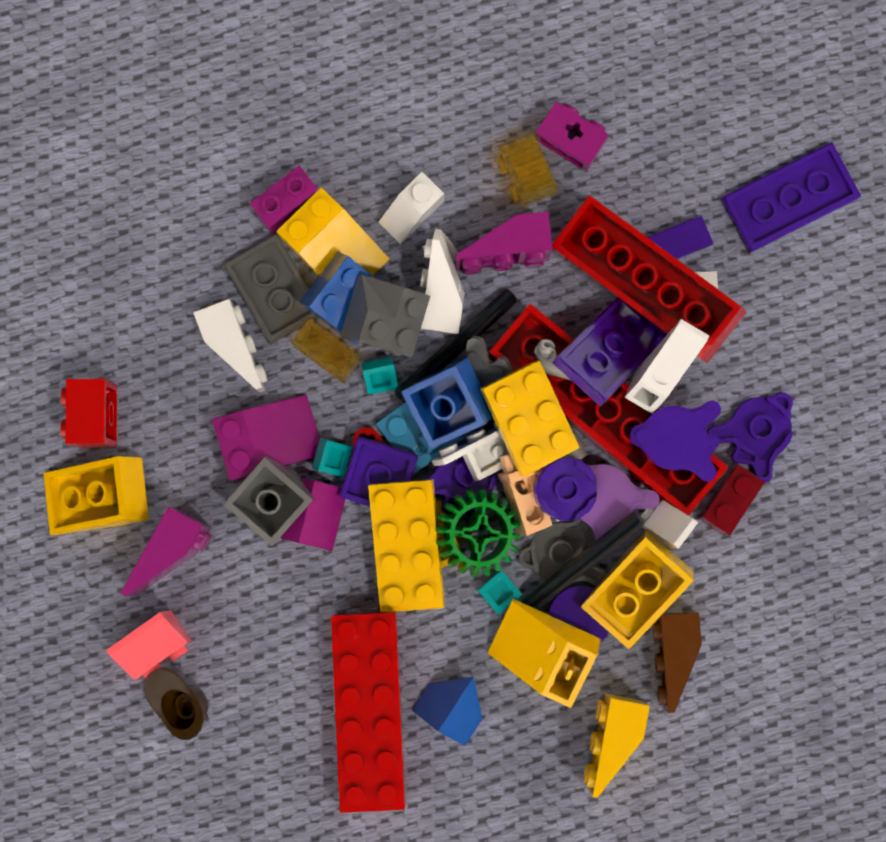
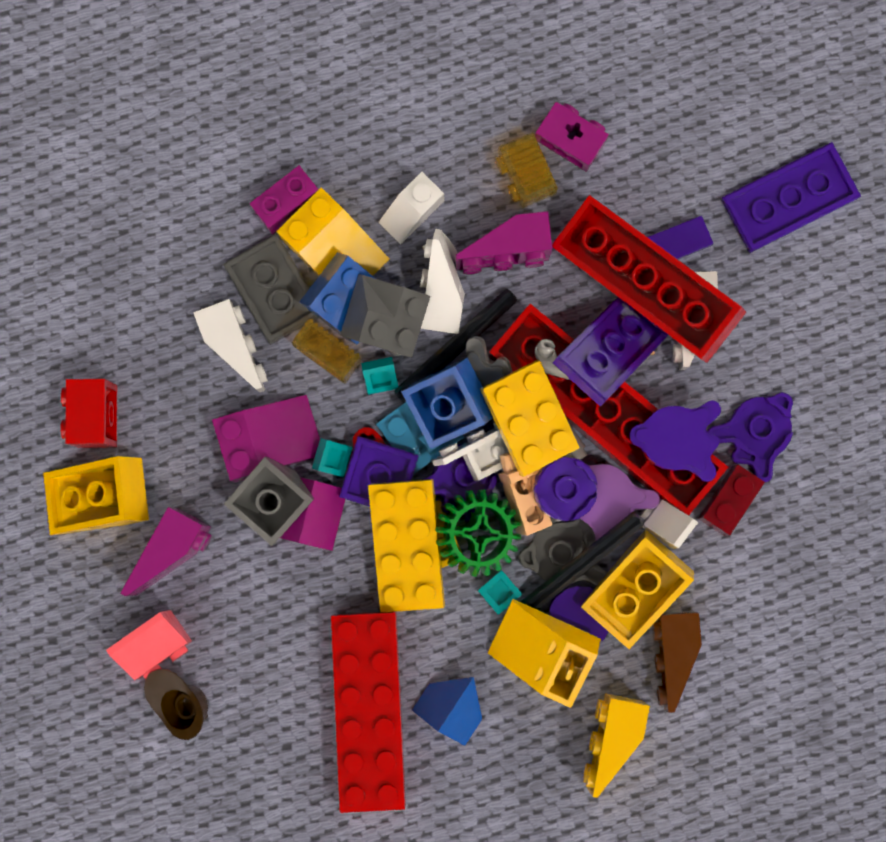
white slope [625,319,709,414] -> none

